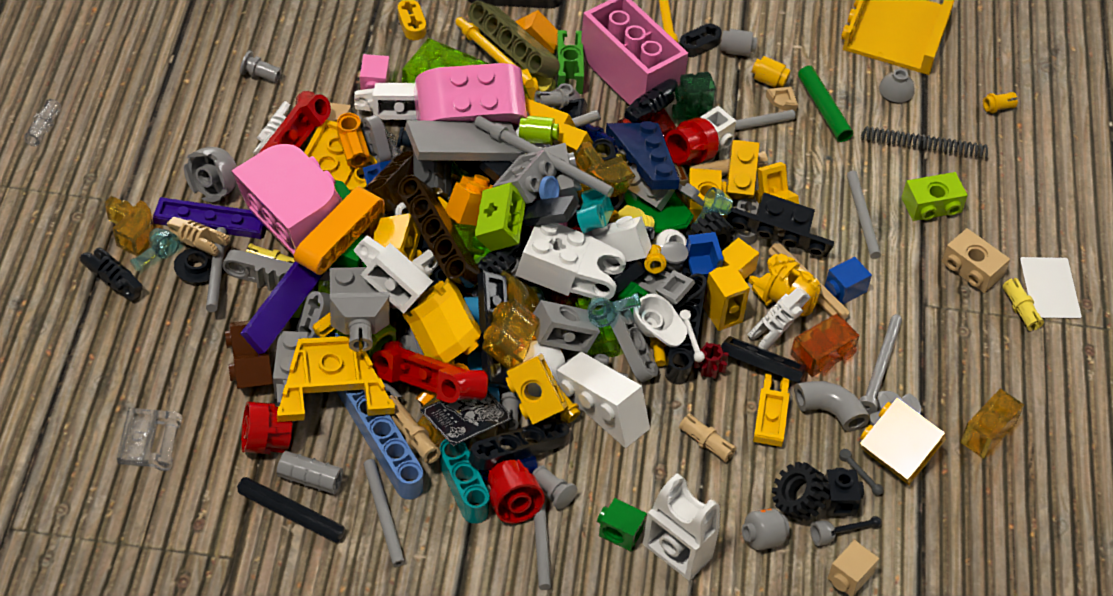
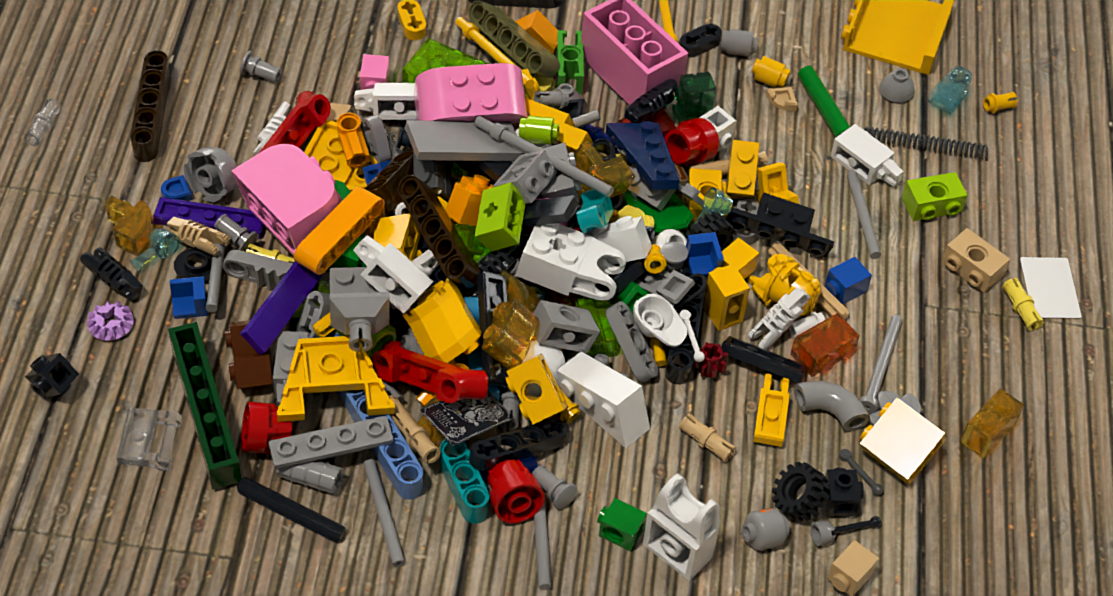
medium blue piece [539,176,560,199] -> none
clear light blue bar [587,293,641,327] -> none
light grey bar [735,110,795,131] -> none
none -> black brick [25,353,79,398]
none -> lavender gear [86,301,134,341]
none -> dark brown beam [130,50,170,162]
none -> blue tile [161,175,193,201]
none -> dark green brick [168,322,241,490]
none -> blue panel [170,276,208,319]
none -> light grey pin [214,214,259,252]
none -> light grey bracket [269,416,393,469]
none -> white pin [789,312,827,340]
none -> white hinge [831,124,904,187]
none -> clear light blue piece [928,67,972,115]

